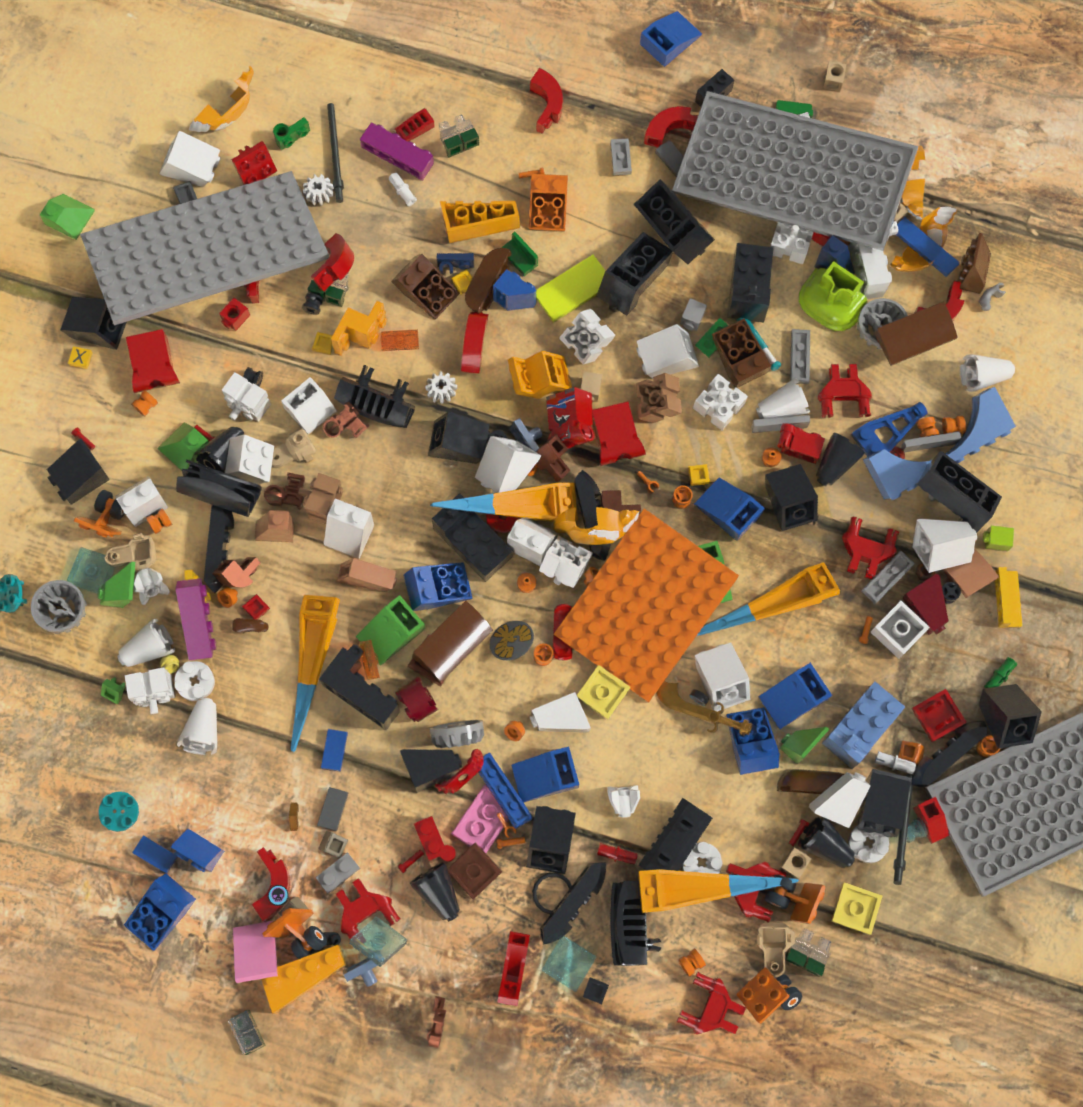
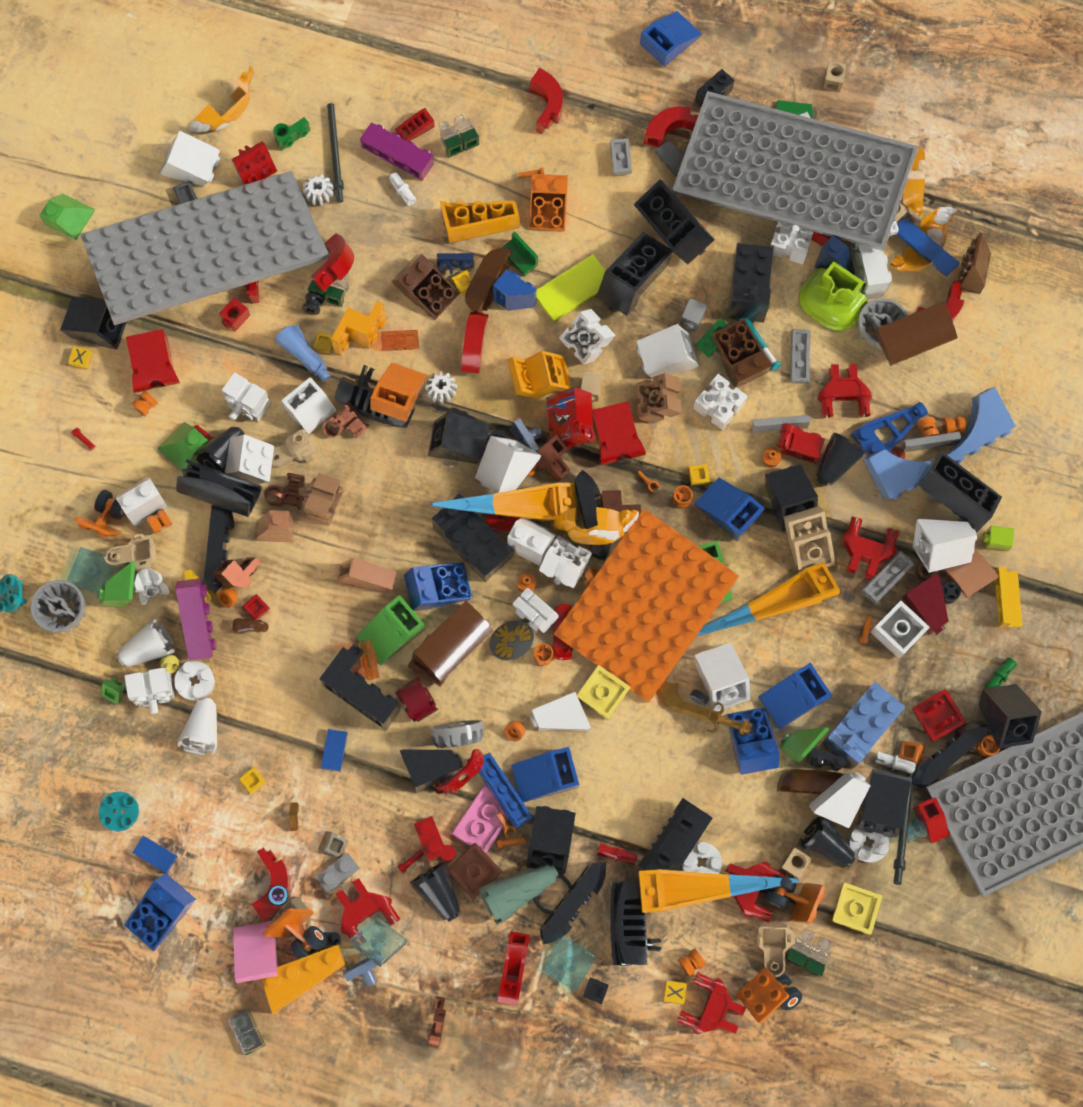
black slope [46,439,110,505] -> none
blue slope [171,829,225,872] -> none
black wheel [243,367,263,387] -> none
light orange plate [291,595,340,752] -> none
dark grey tile [317,787,349,831] -> none
white slope [324,499,374,559] -> none
white brick [607,785,640,817] -> none
white cone [756,378,810,419] -> none
red piece [788,819,809,847] -> none
white cone [960,354,1015,392] -> none
light grey piece [979,283,1006,311] -> none
none -> yellow tile [238,766,267,795]
none -> medium blue piece [274,325,331,381]
none -> orange slope [371,362,427,422]
none -> sand green cone [478,864,558,925]
none -> white brick [513,588,559,633]
none -> yellow tile [664,981,687,1004]
none -> tan slope [784,506,836,573]
none -> black plate [805,748,846,772]

